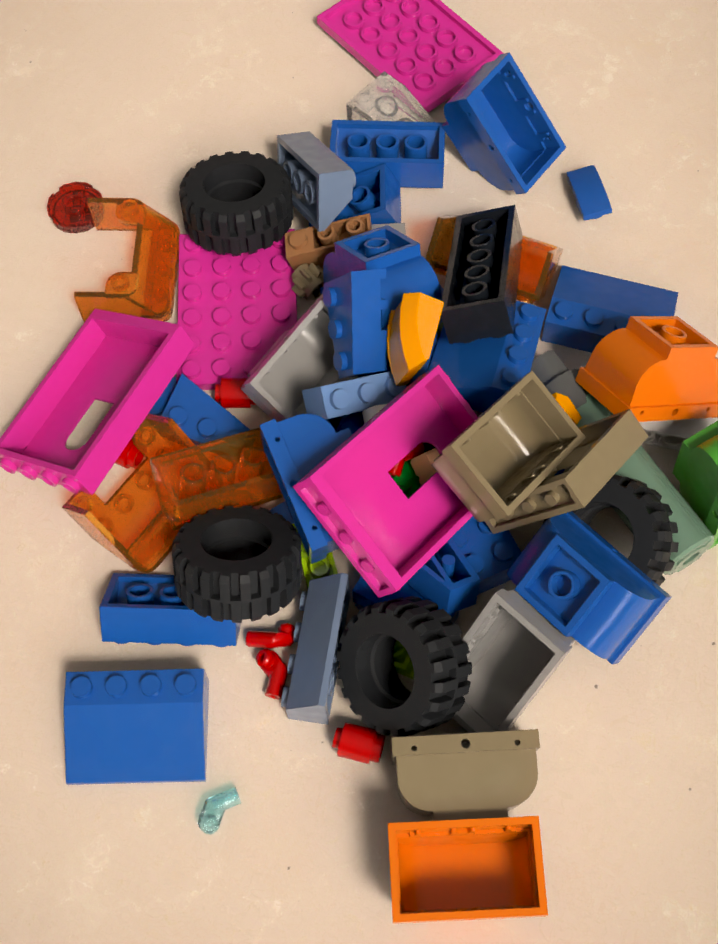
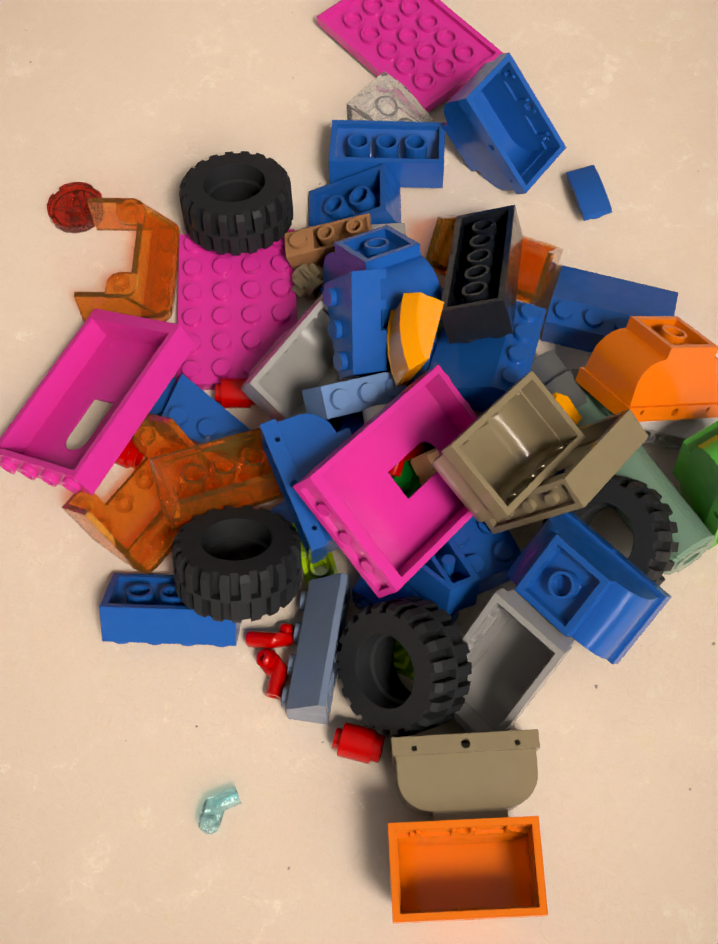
blue slope [64,669,209,785] -> none
sand blue slope [277,131,356,232] -> none

